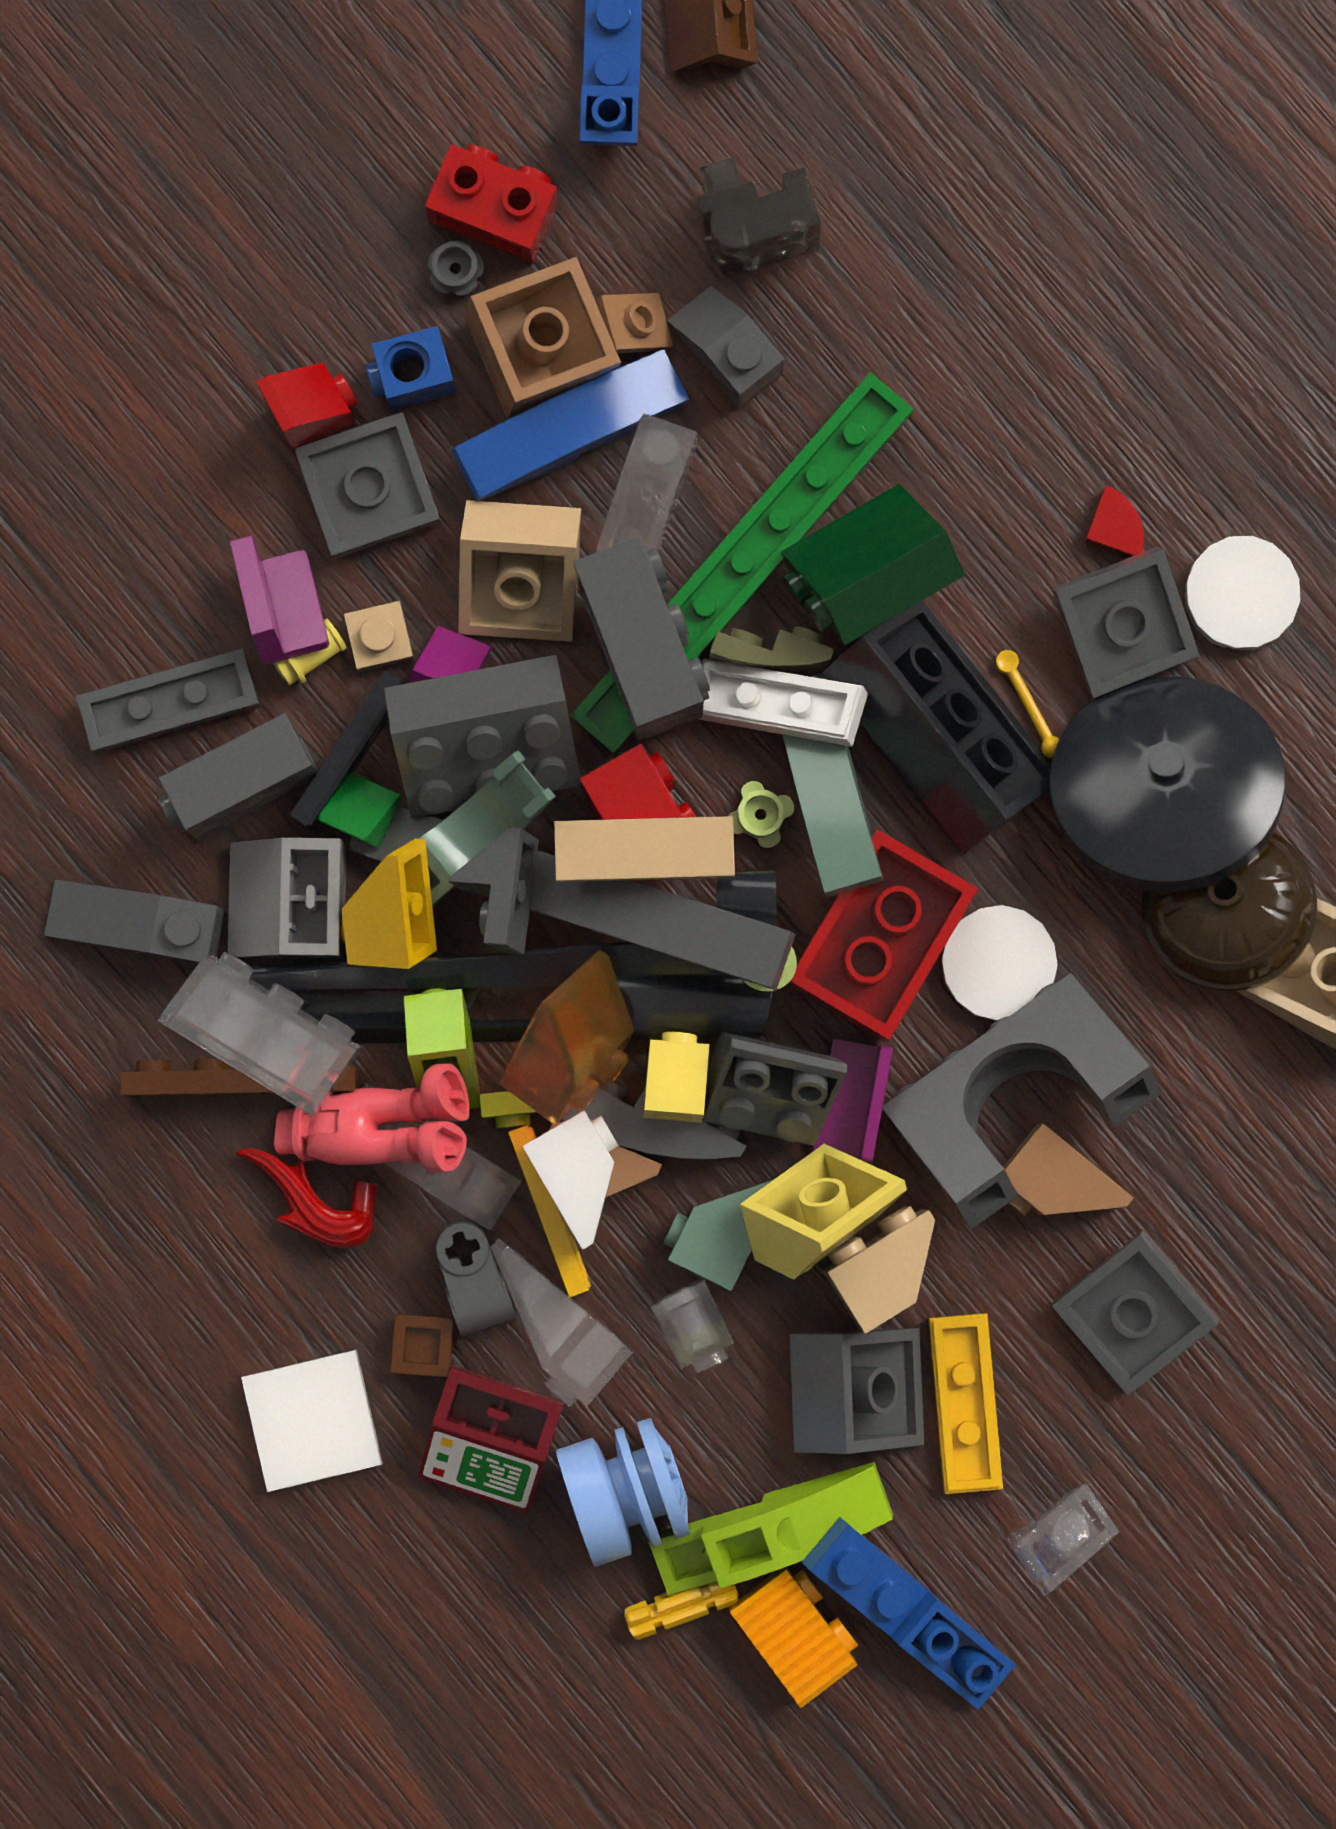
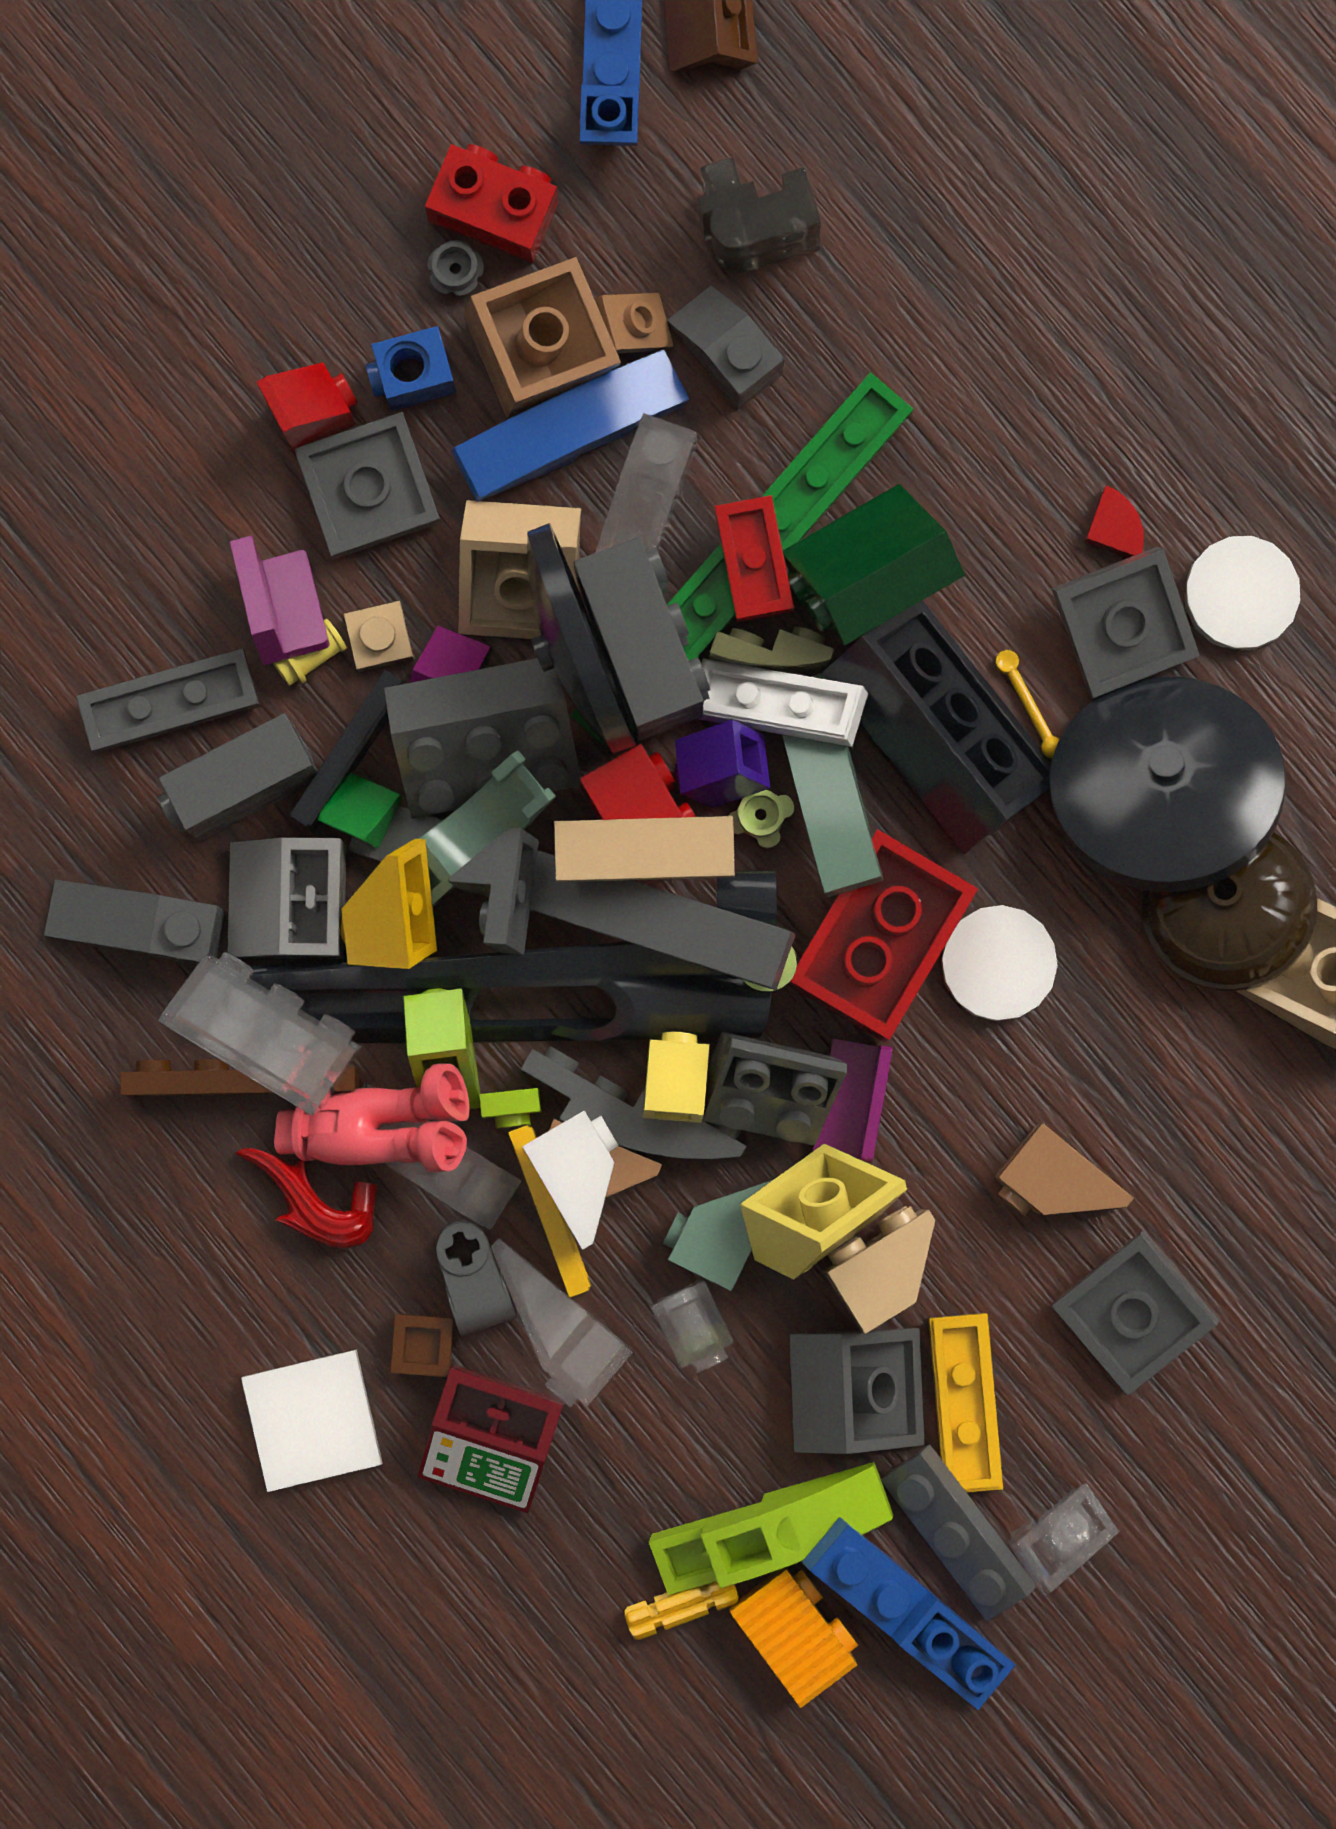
clear orange slope [499,950,634,1125] -> none
light blue wheel [556,1418,690,1567] -> none
dark grey arch [882,973,1162,1230] -> none
none -> black dish [527,523,636,754]
none -> dark purple brick [674,720,770,808]
none -> red plate [714,495,794,622]
none -> dark grey plate [881,1444,1037,1621]

